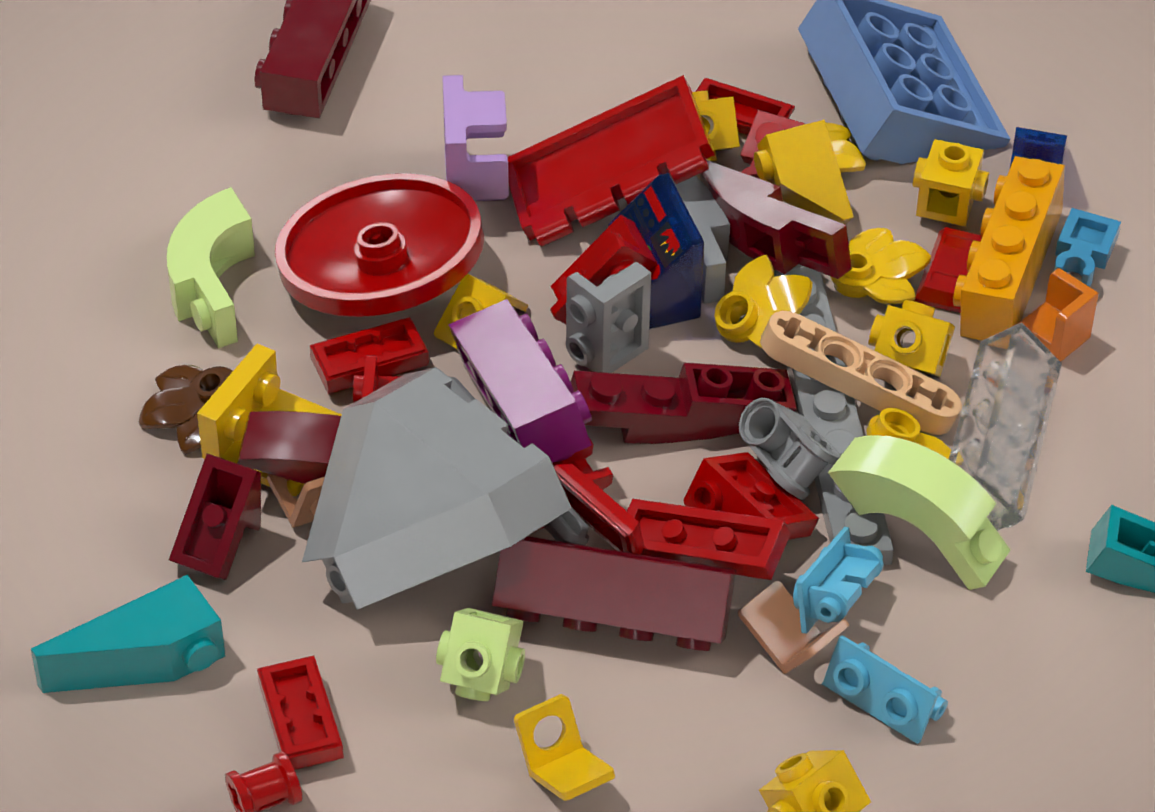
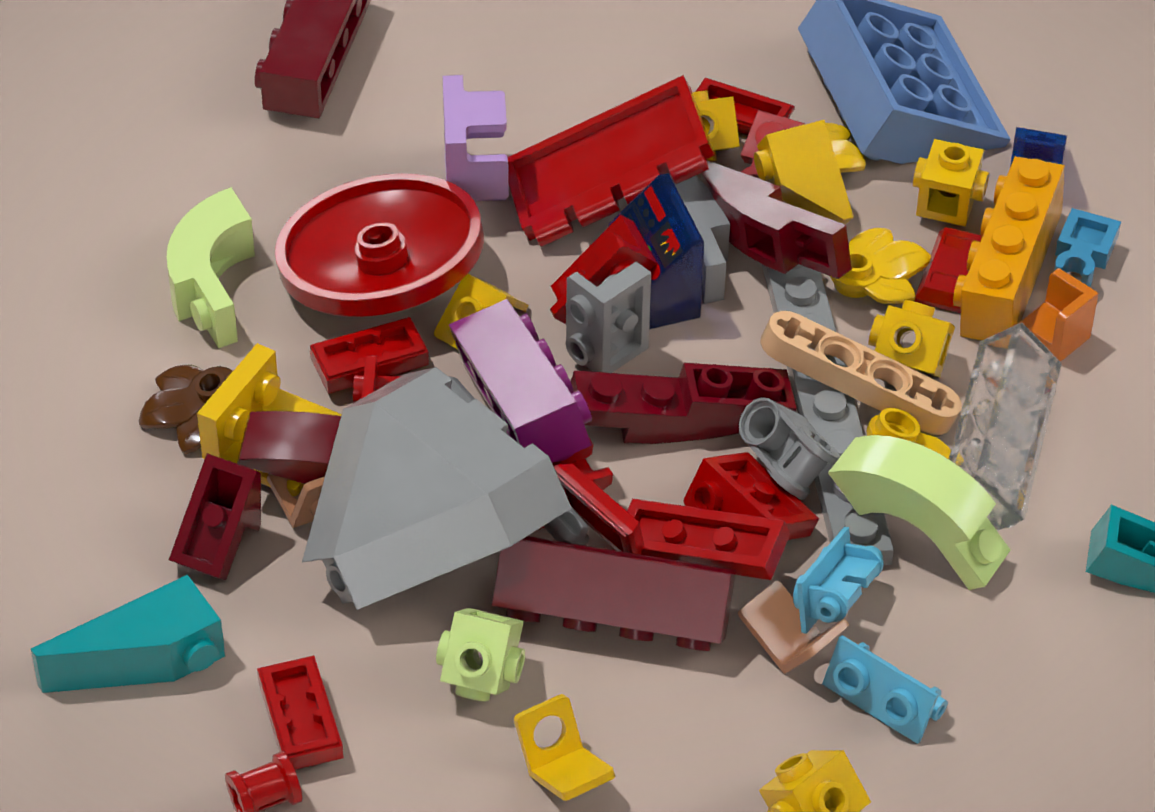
yellow plate [715,255,812,348] -> none

